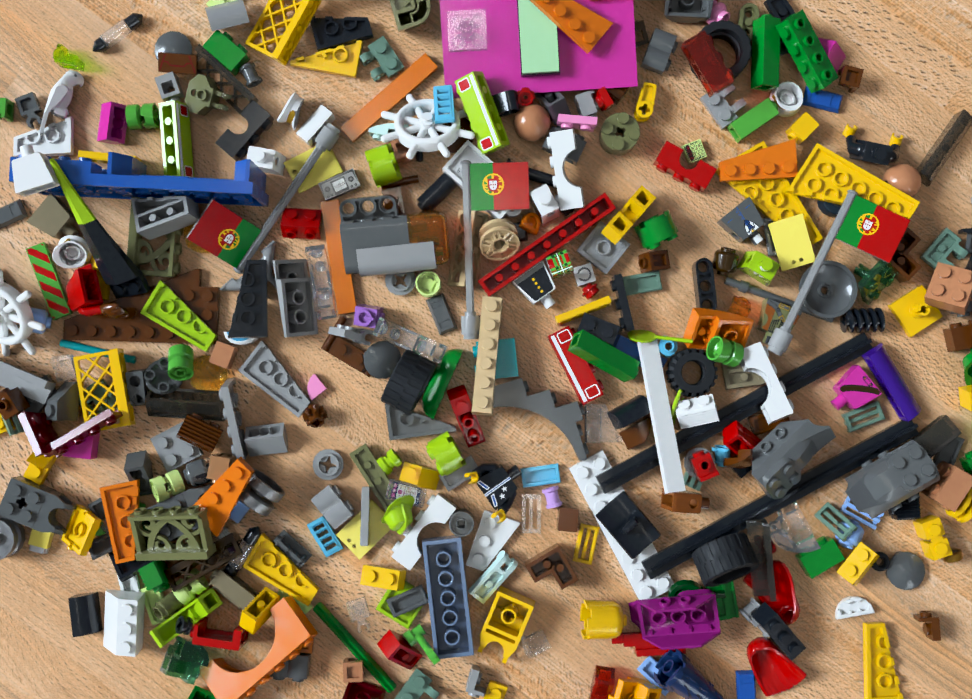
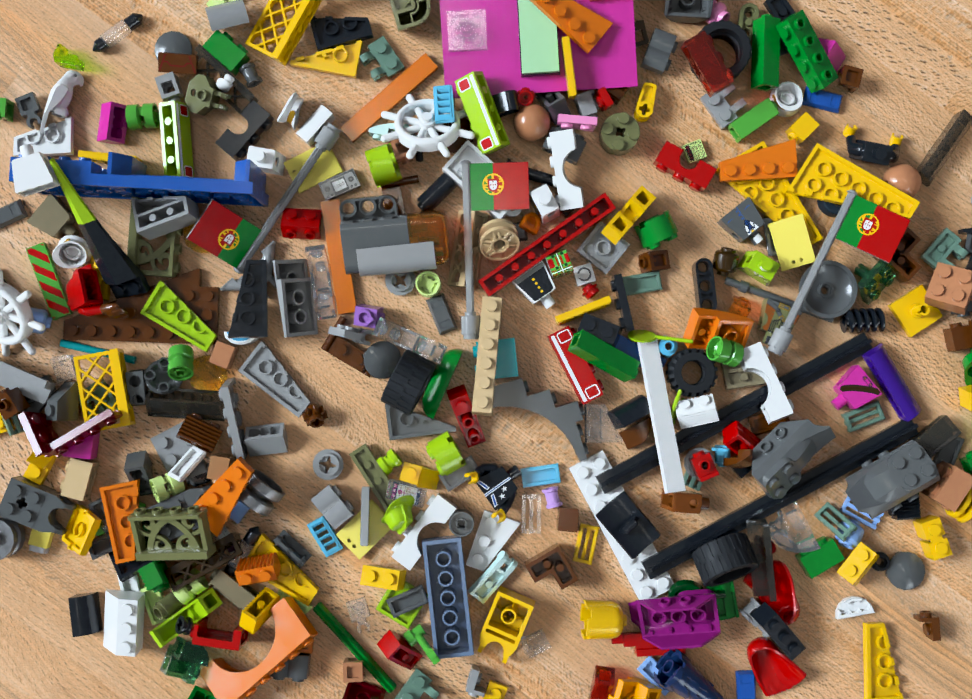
bright pink tile [307,374,327,401] -> none
pearl gold tile [943,548,963,563] -> none
none -> tan brick [60,457,100,501]
none -> white tile [167,445,206,482]
none -> white arm [216,74,235,93]
none -> orange brick [235,552,281,586]
none -> yellow tile [561,36,577,99]

